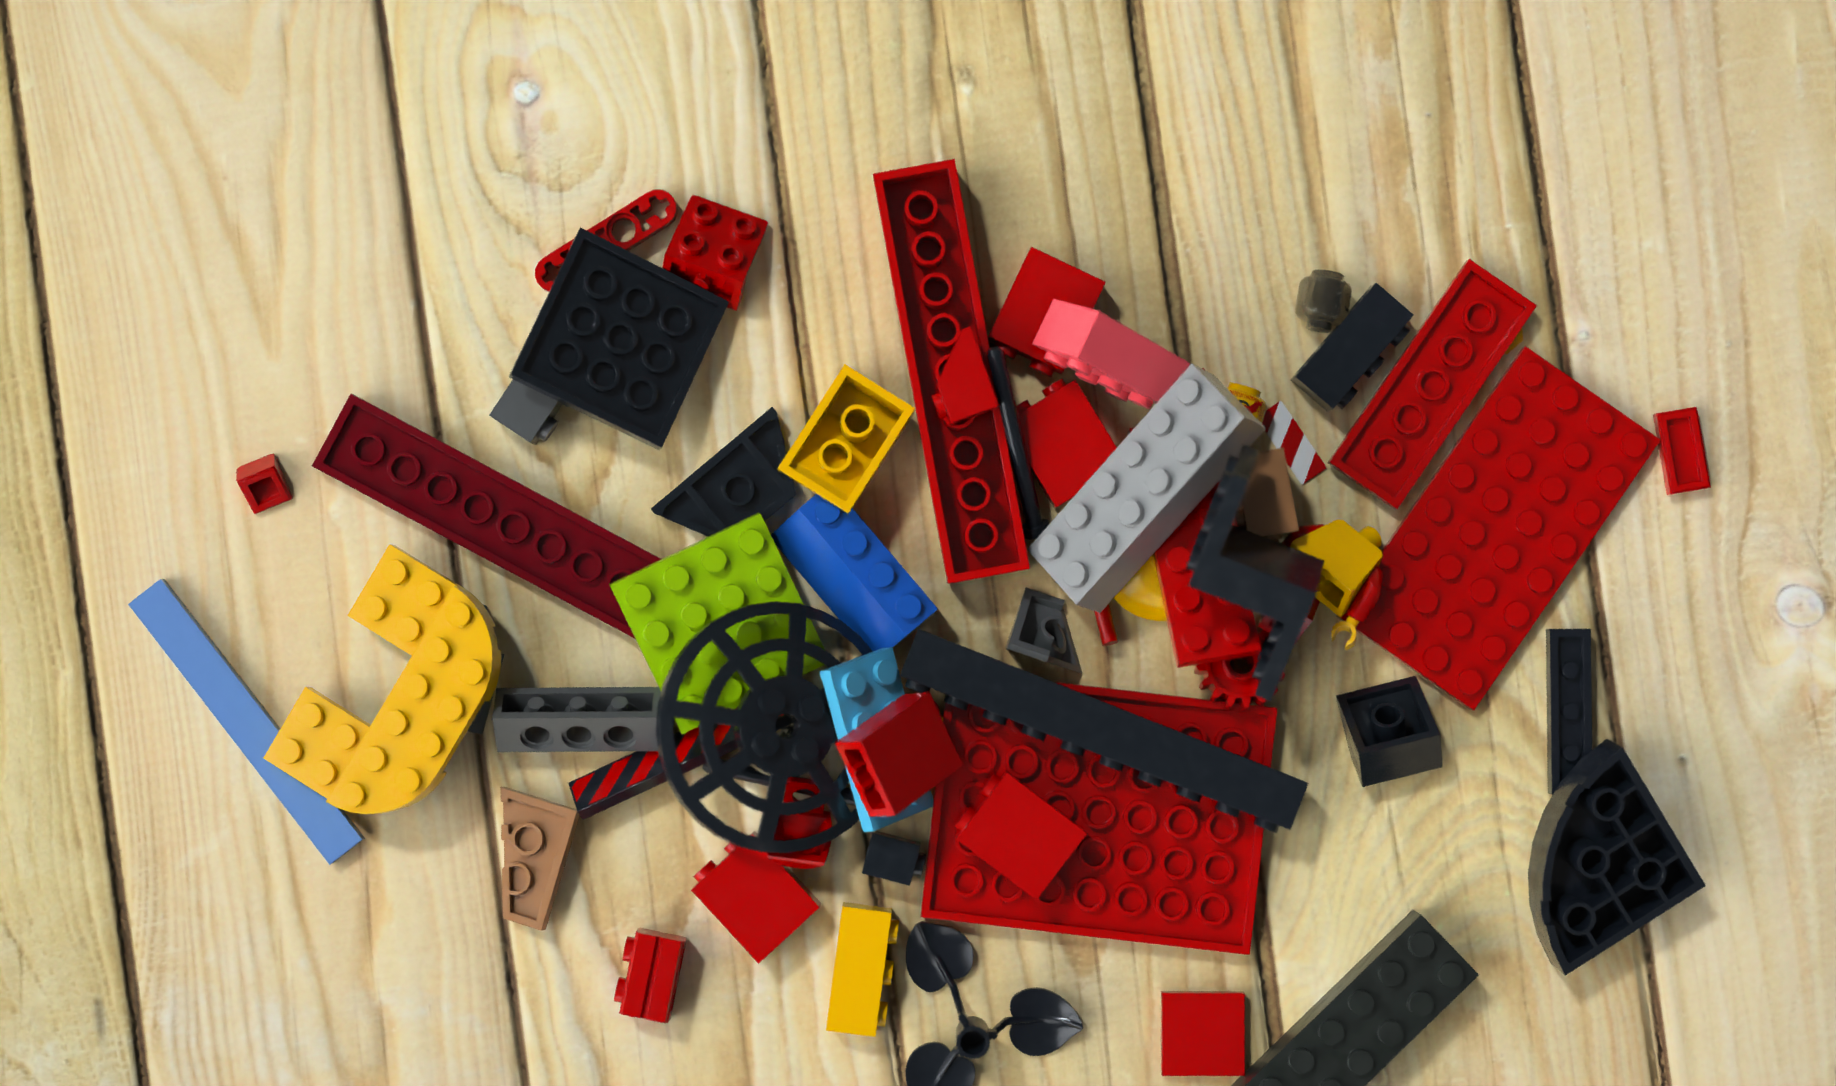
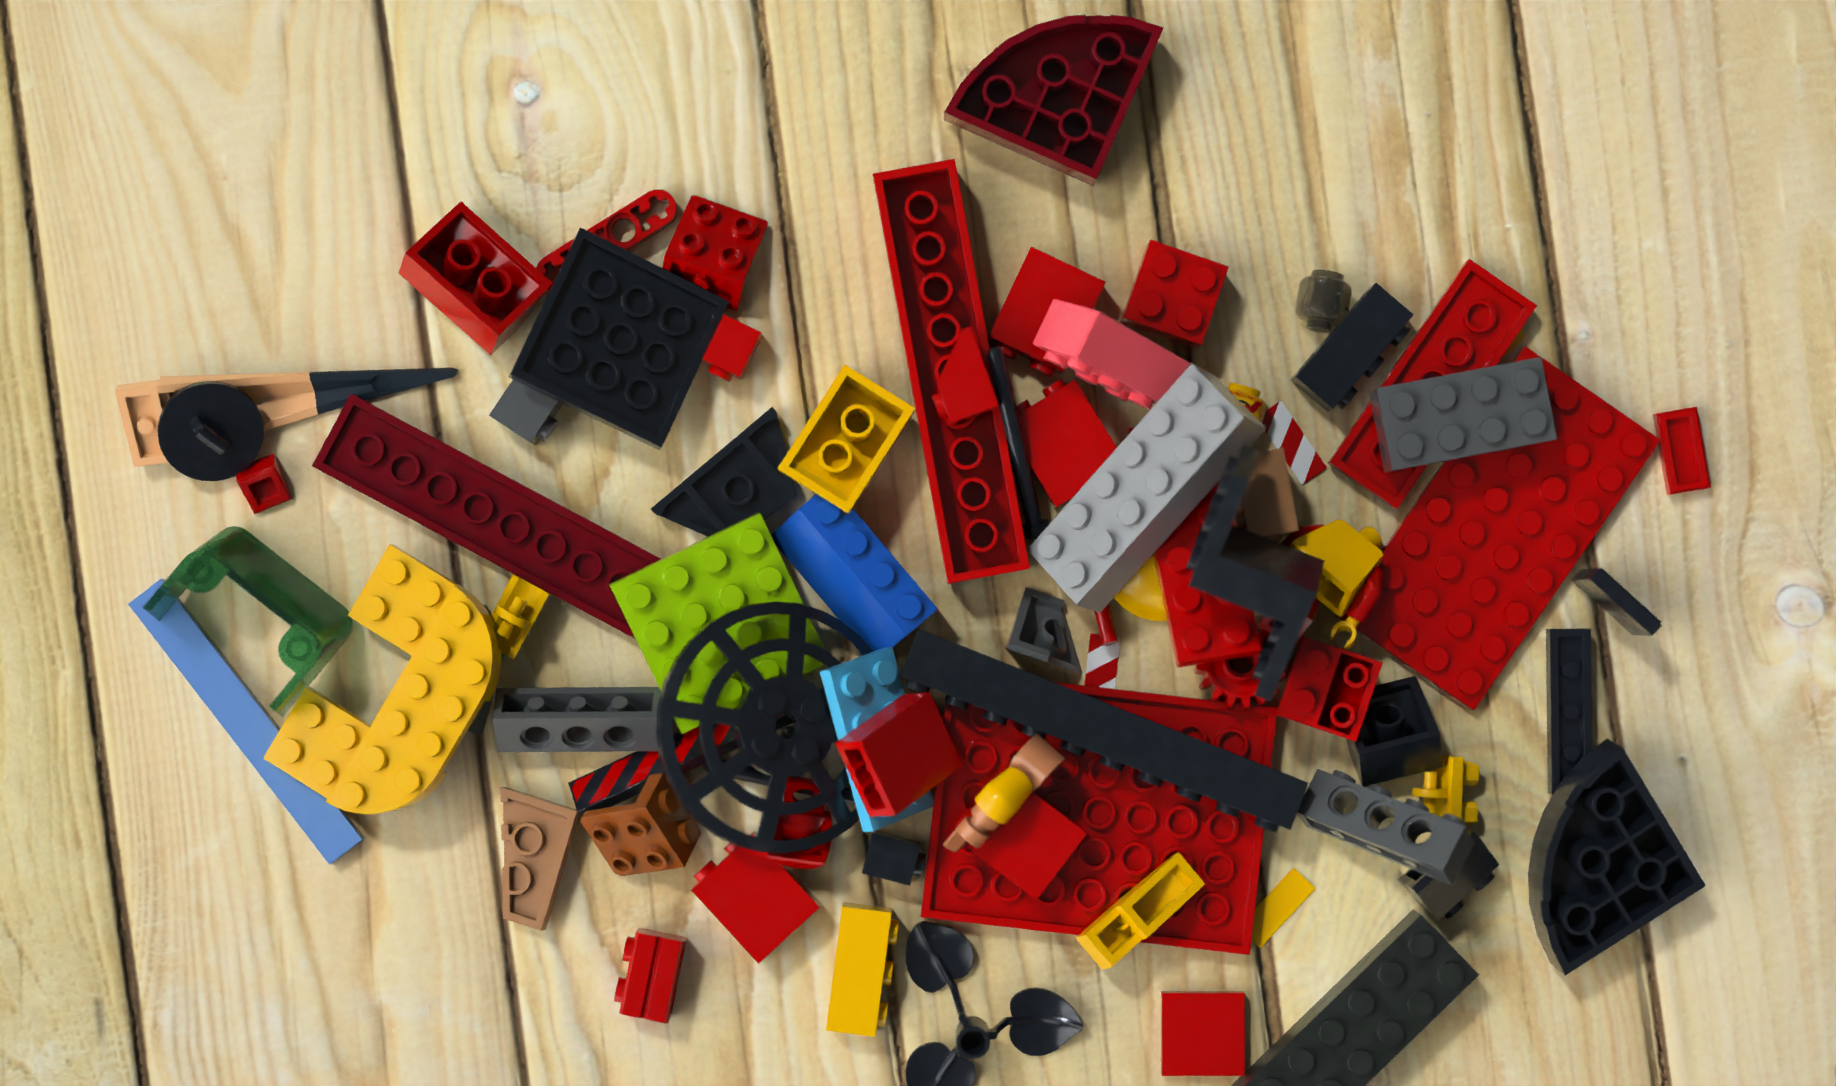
none -> light nougat plate [115,368,458,467]
none -> clear green windscreen [143,526,353,718]
none -> black shield [157,381,264,481]
none -> red slope [399,201,553,355]
none -> yellow hips [491,574,551,660]
none -> dark orange bracket [580,773,701,876]
none -> red brick [702,315,763,382]
none -> piece [943,734,1065,853]
none -> dark red brick [944,15,1163,187]
none -> yellow slope [1076,852,1205,970]
none -> sticker [1084,633,1121,689]
none -> red brick [1120,239,1229,349]
none -> yellow sticker [1251,868,1315,948]
none -> red slope [1276,636,1383,742]
none -> dark grey brick [1297,769,1475,886]
none -> dark grey brick [1369,357,1557,473]
none -> black slope [1398,828,1499,920]
none -> yellow hips [1412,755,1479,826]
none -> black tile [1571,568,1662,636]

